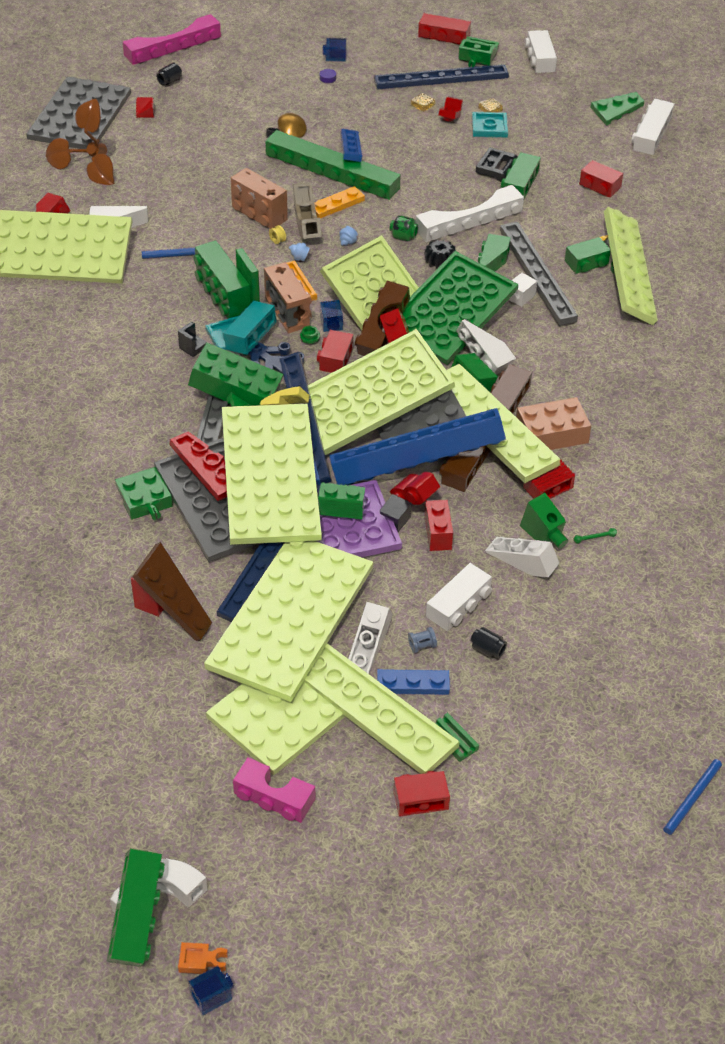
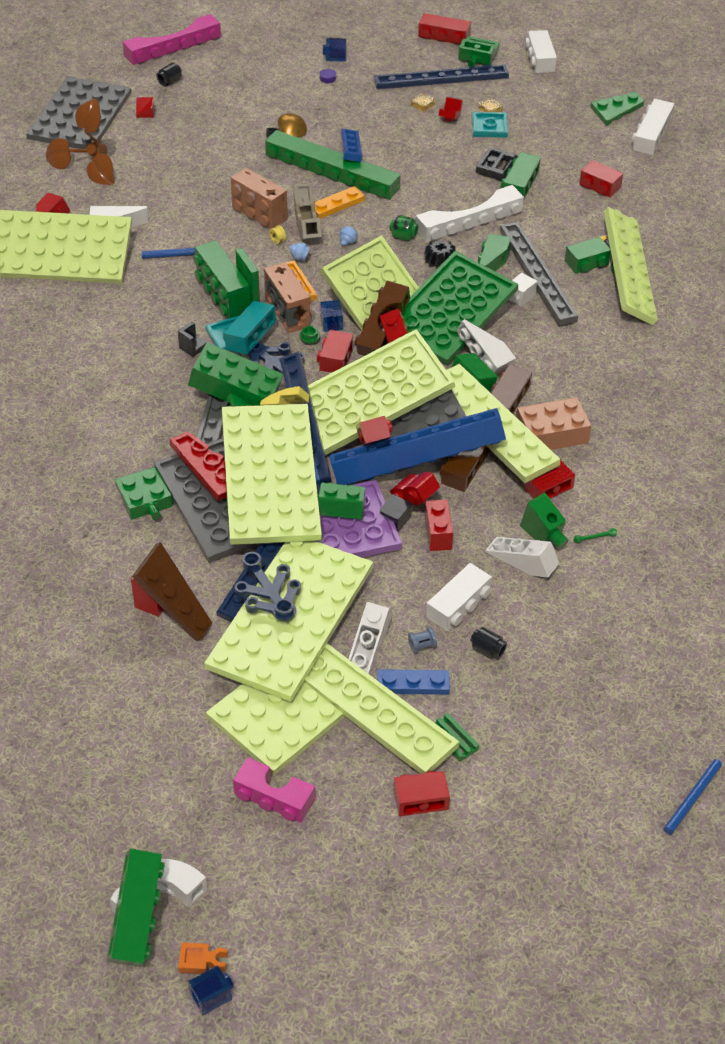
none -> plant [235,552,301,621]
none -> brick [356,416,393,446]

